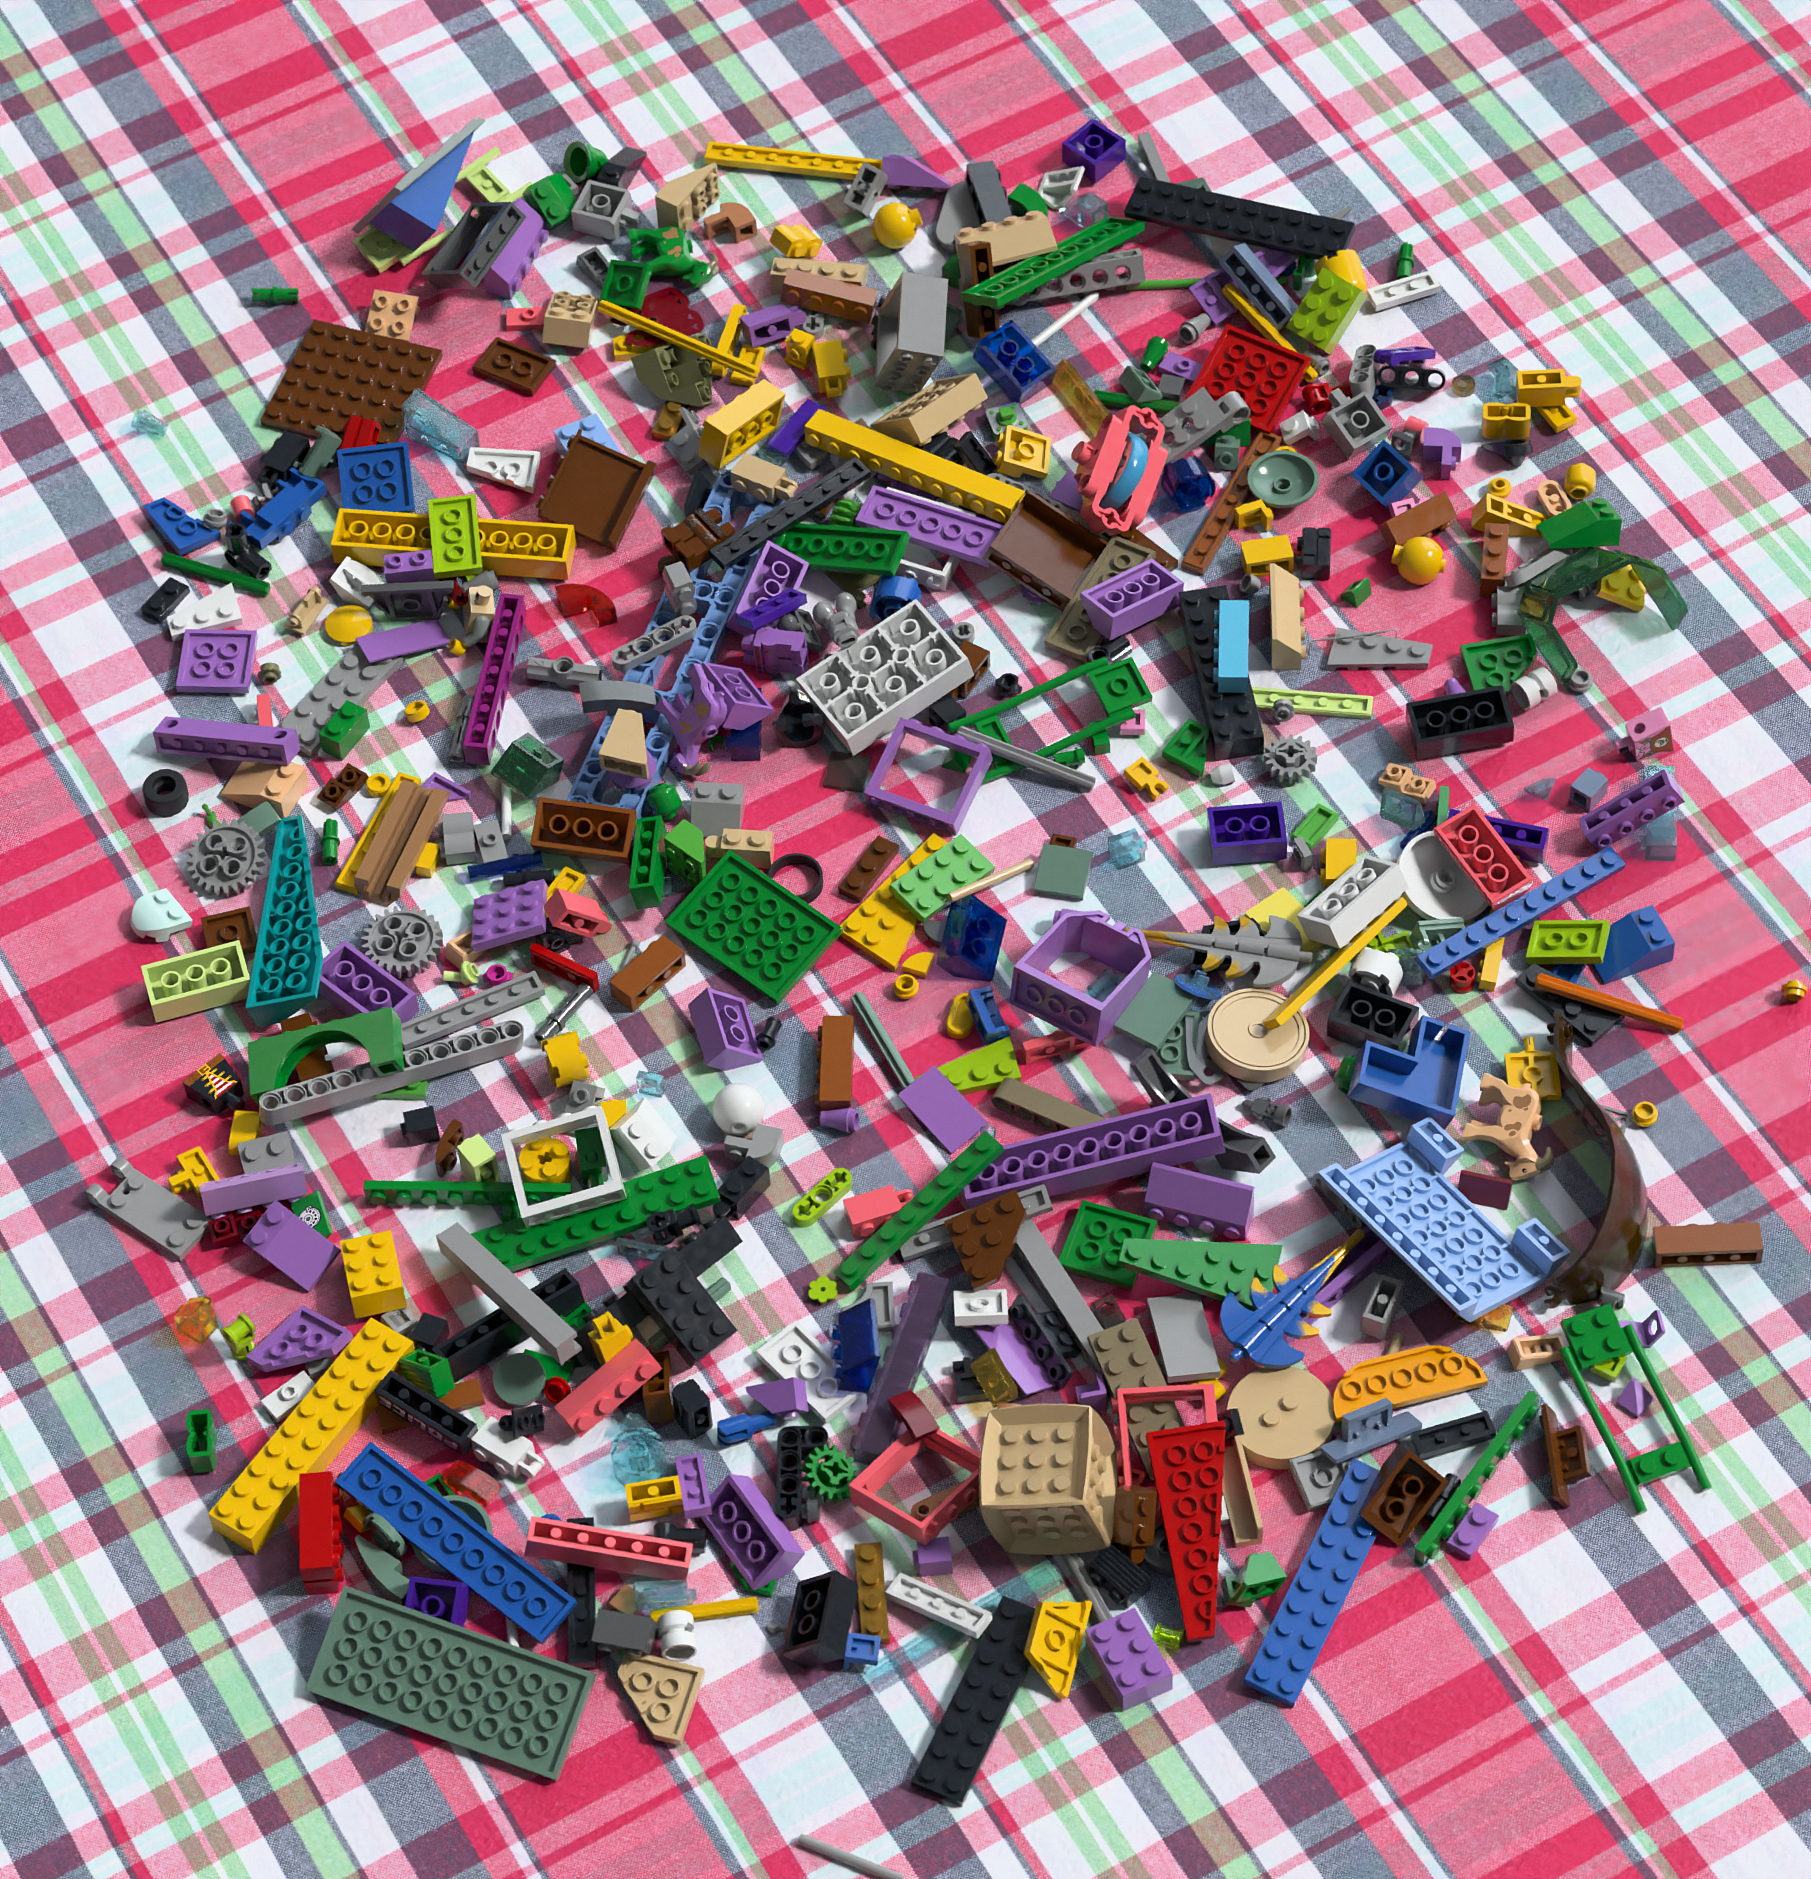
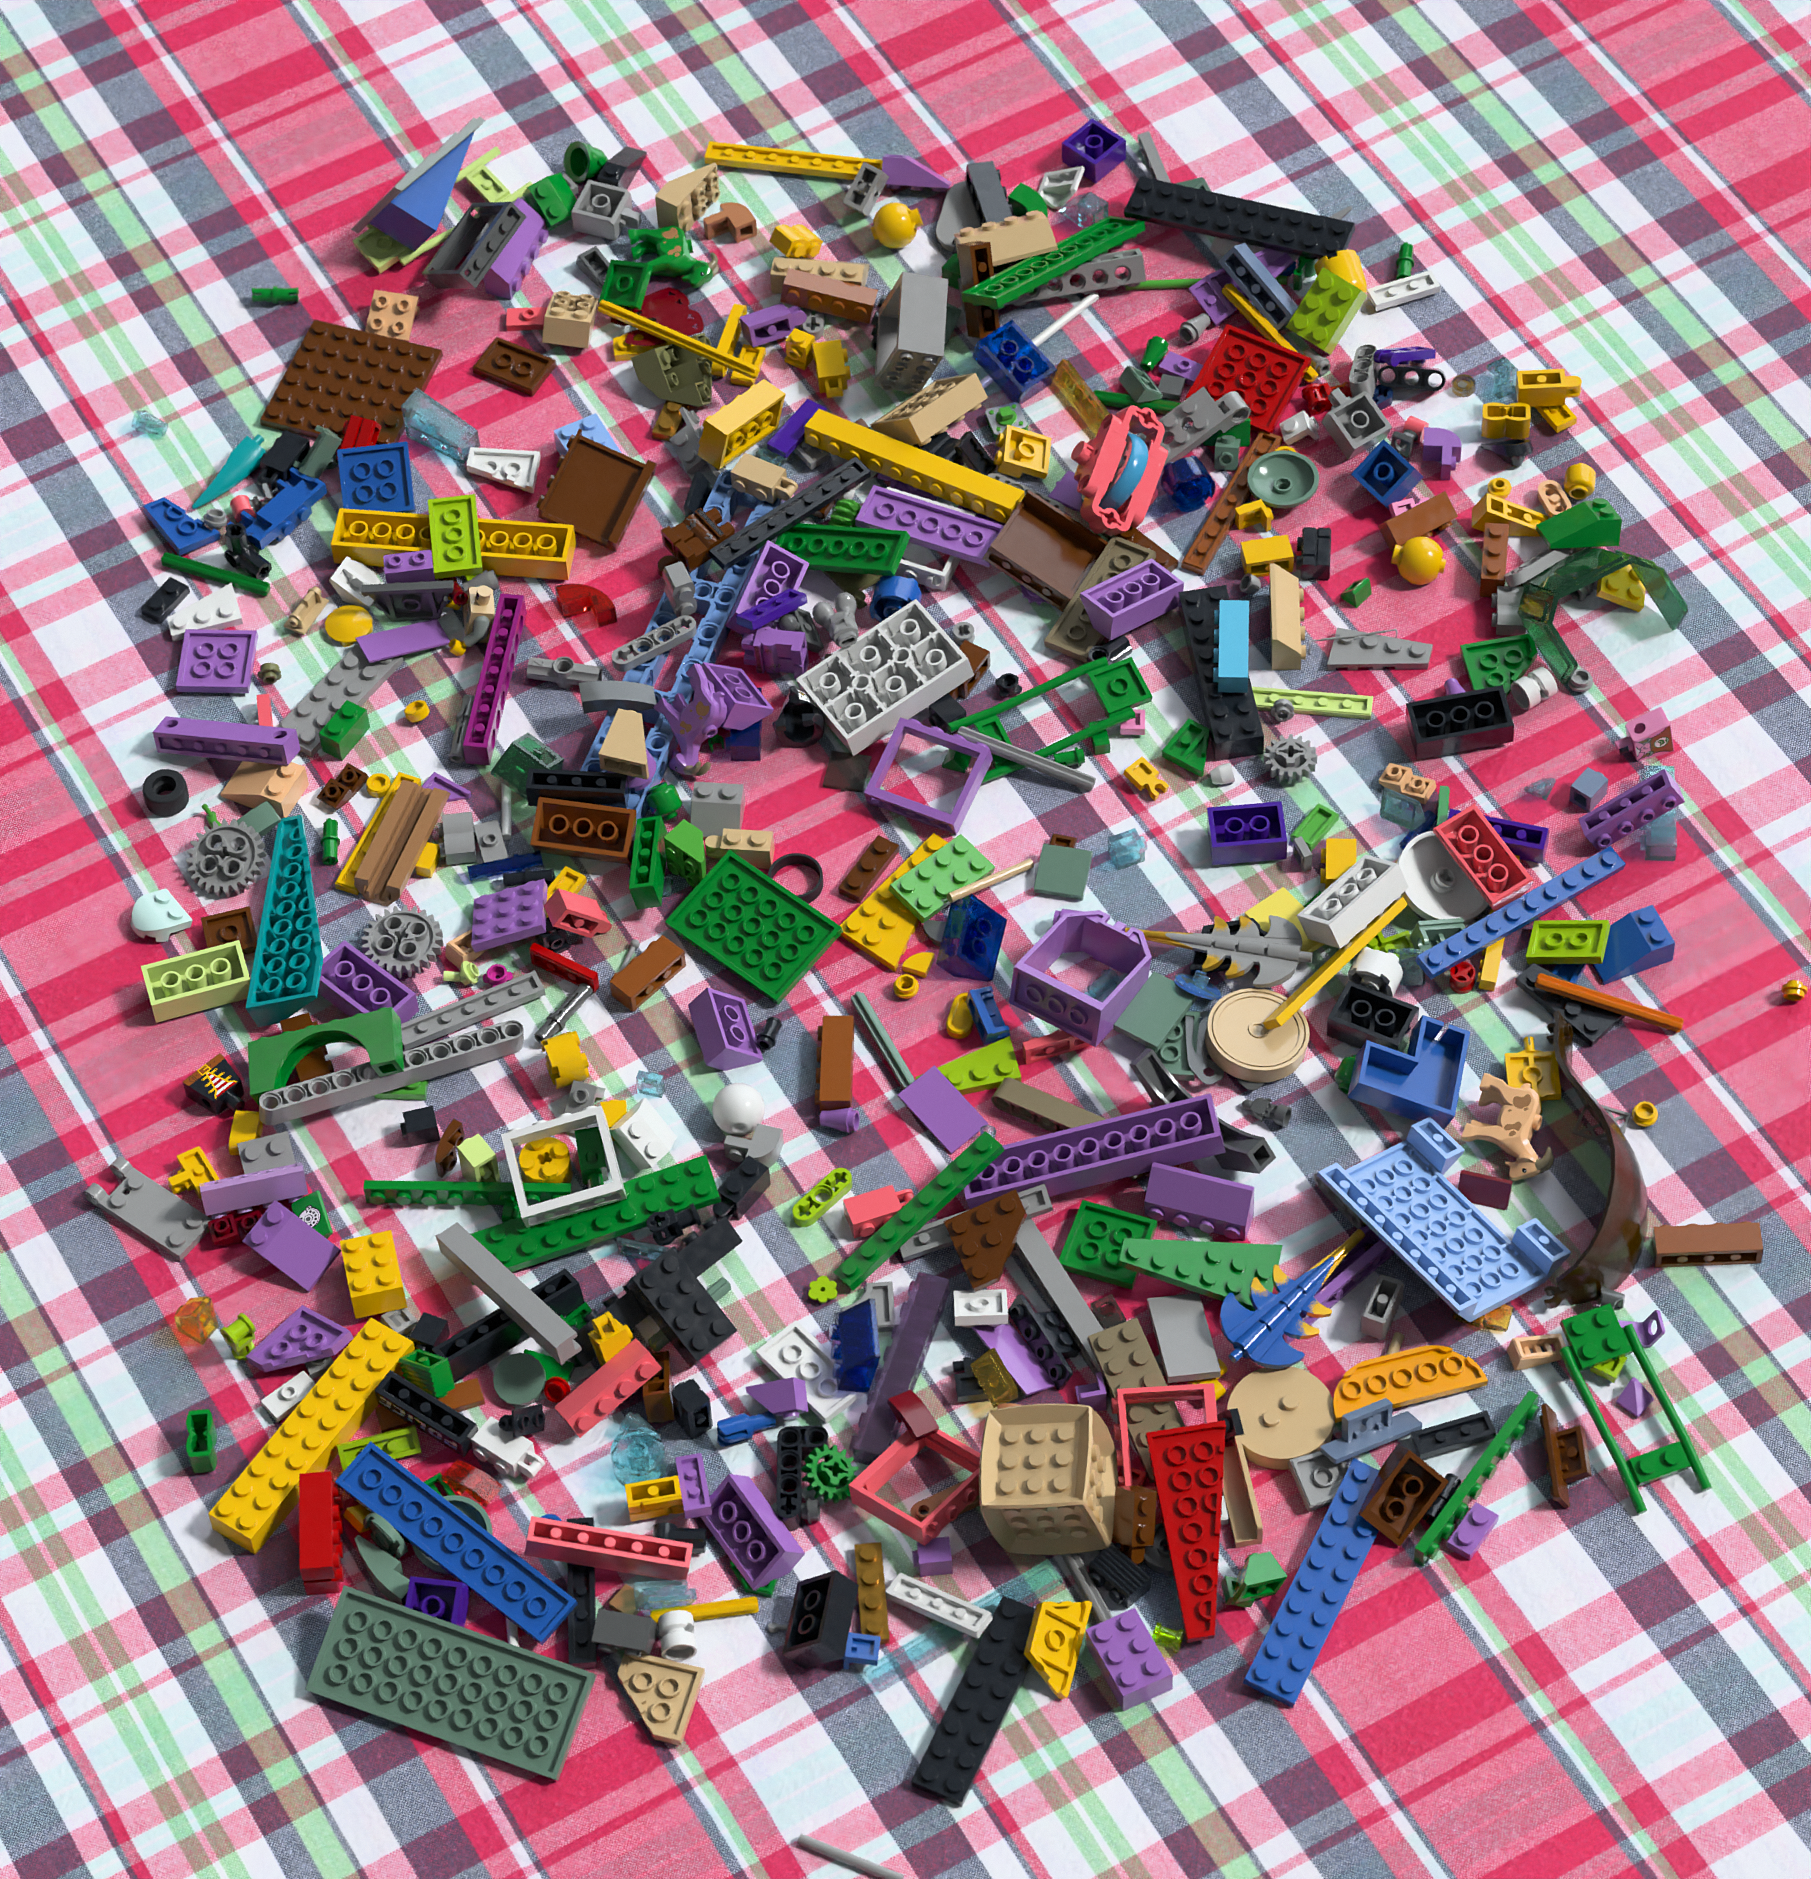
none -> teal piece [192,434,267,509]
none -> lime plate [337,1425,422,1472]
none -> black brick [526,768,630,809]

